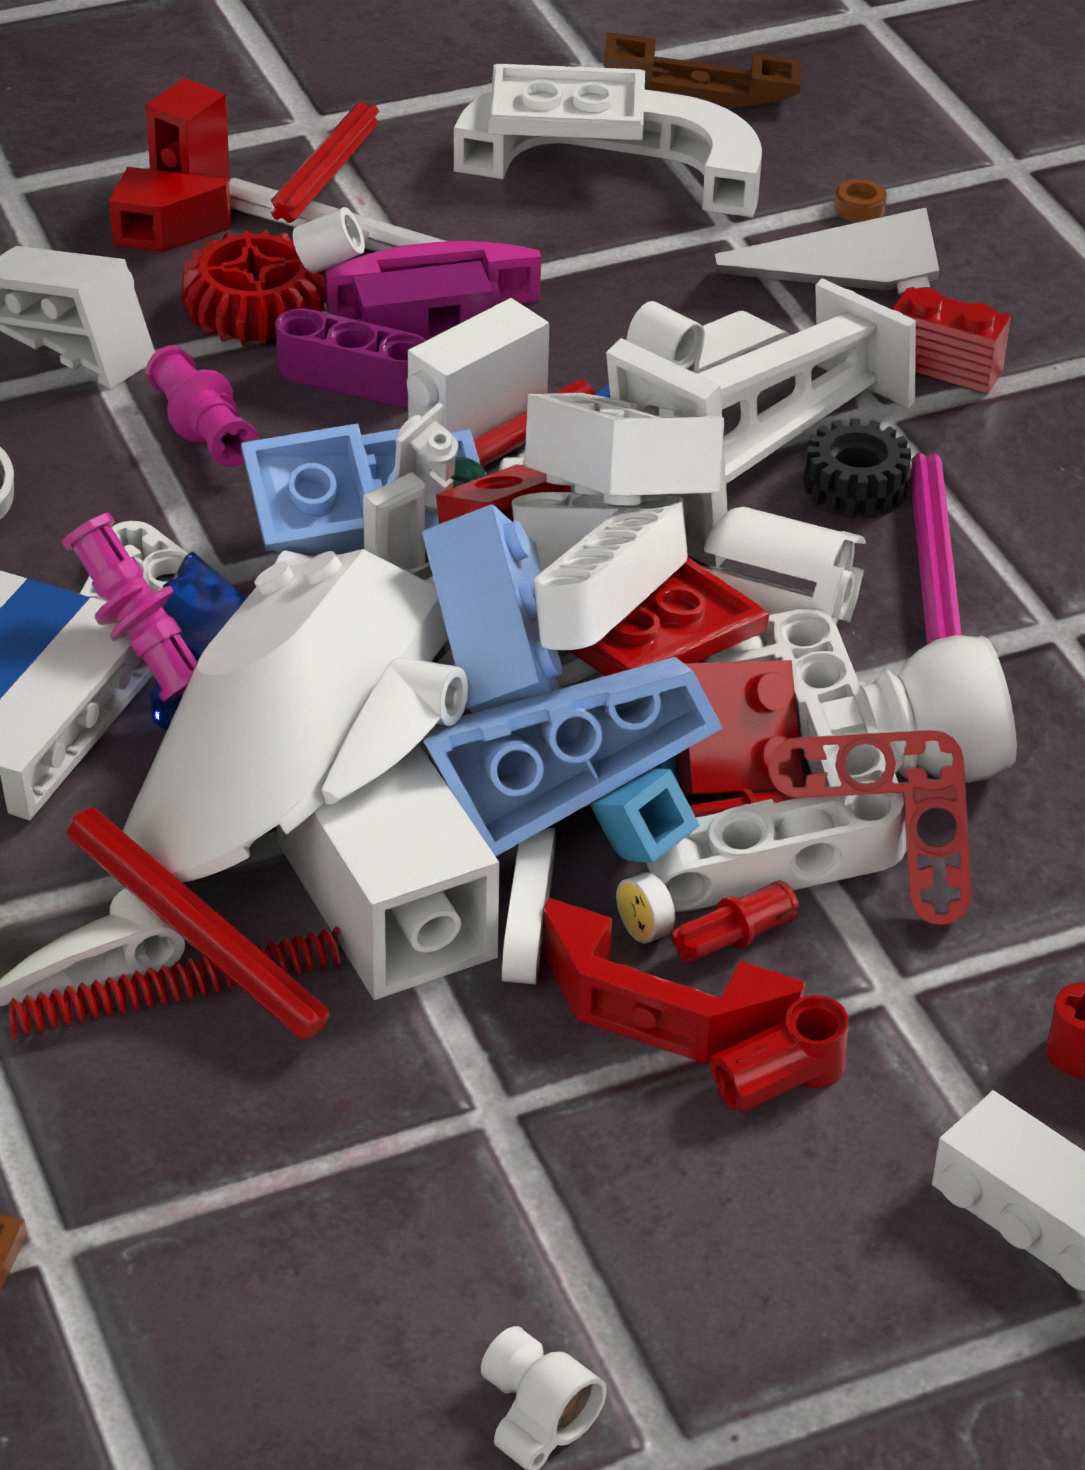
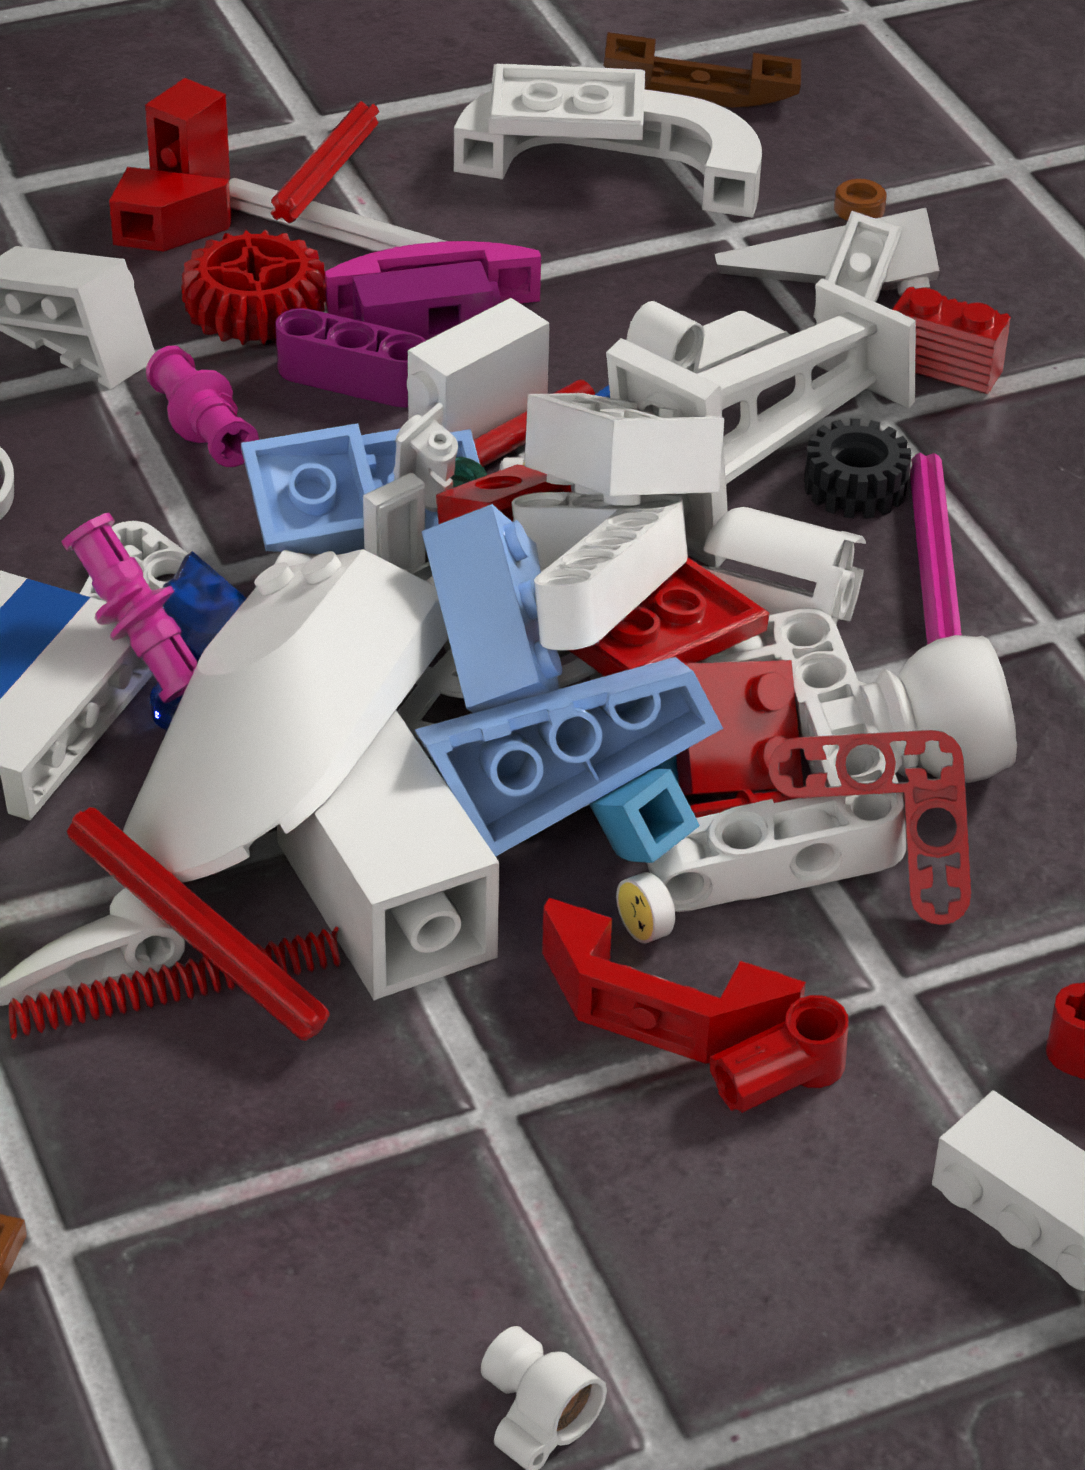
white piece [293,207,370,273] -> none
white piece [321,657,468,804] -> none
white beam [502,827,556,985] -> none
red axle [671,880,799,962] -> none
none -> white slope [813,211,903,319]

